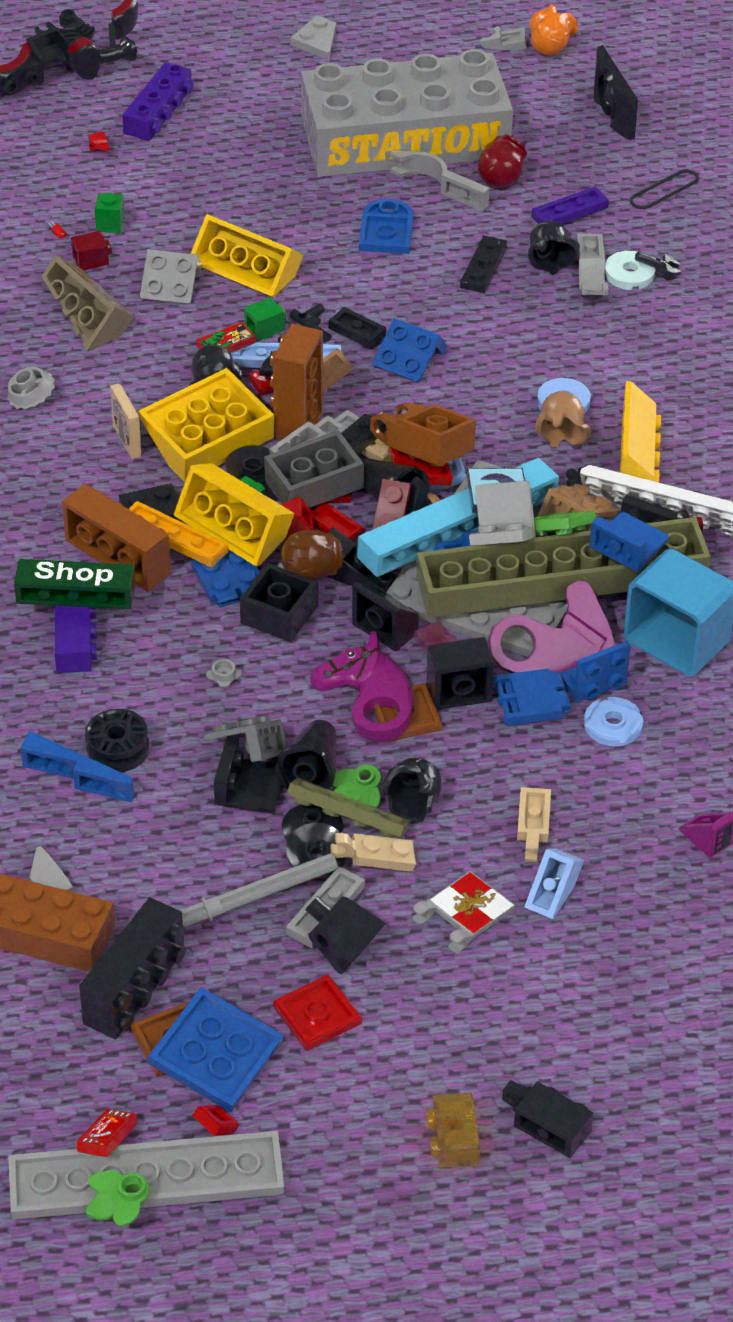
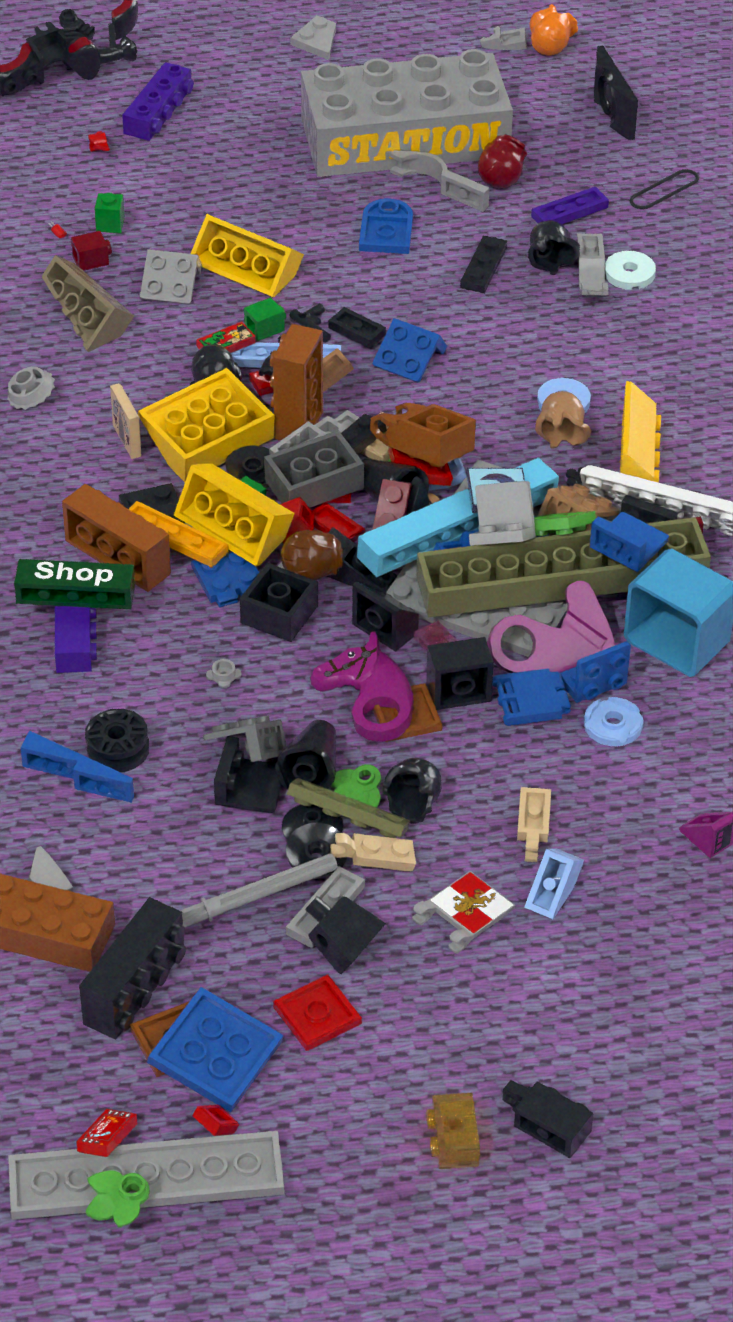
black bar [635,251,681,280] -> none

